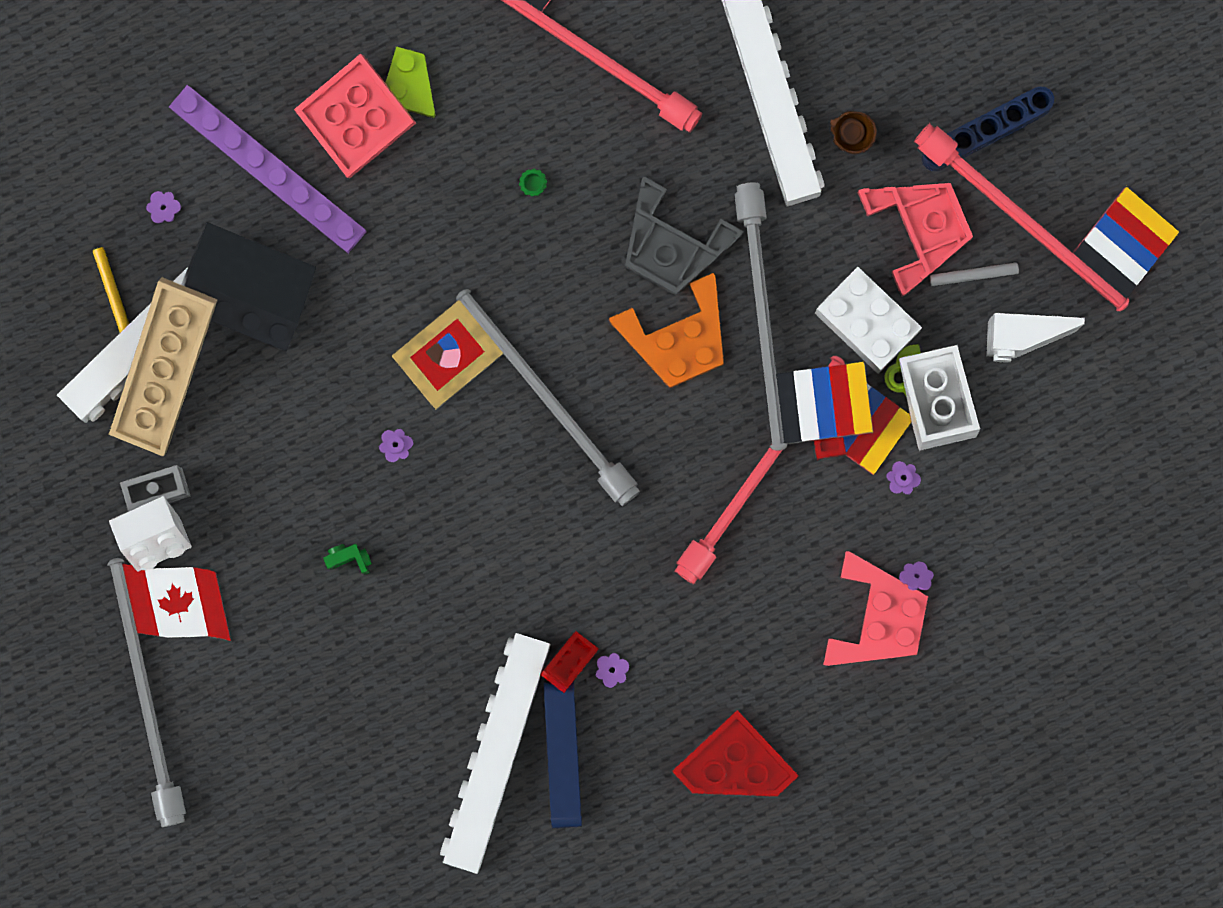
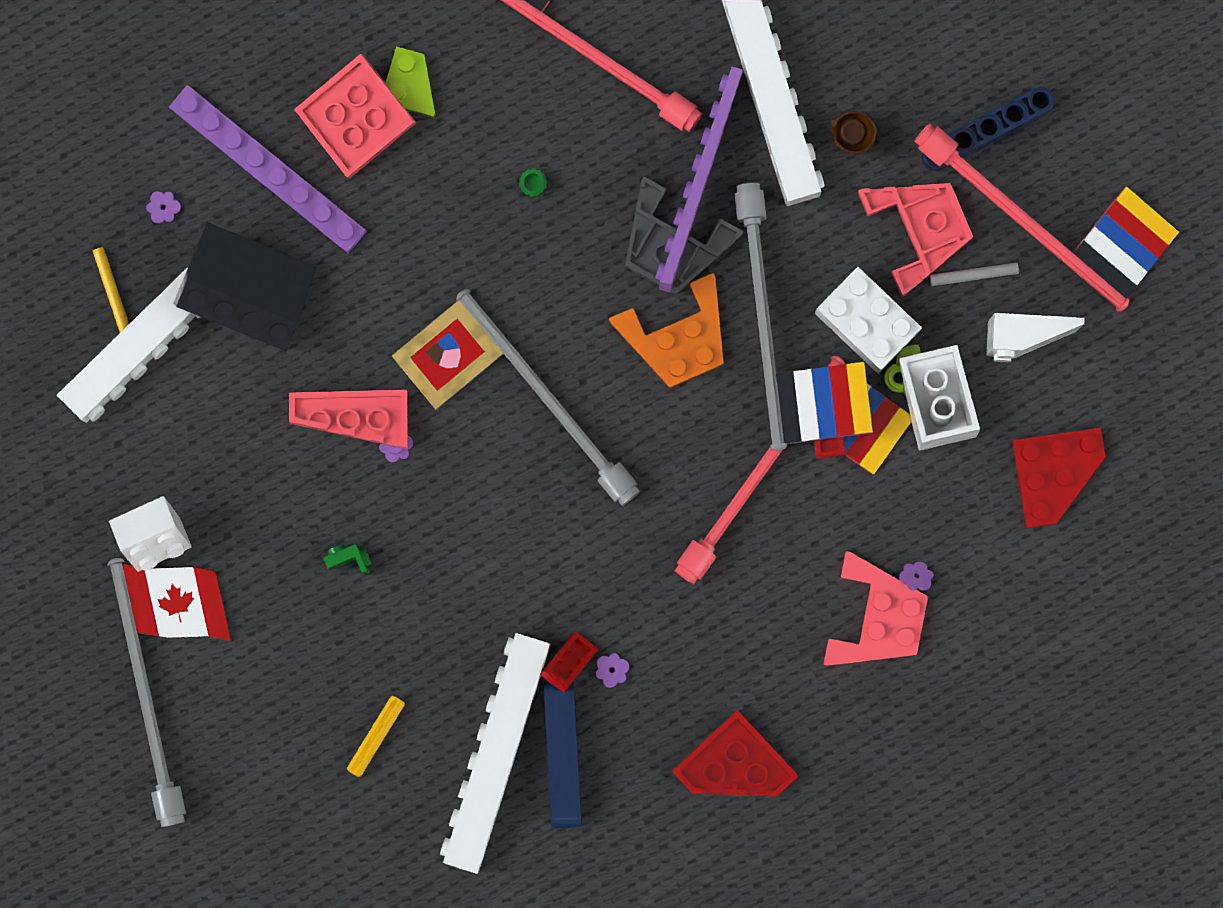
tan plate [109,277,217,456] -> none
light grey brick [120,465,191,511] -> none
medium lavender plant [887,461,921,494] -> none
none -> coral wing [289,390,408,450]
none -> yellow axle [347,696,405,777]
none -> medium lavender plate [655,66,743,293]
none -> red plate [1012,428,1106,528]

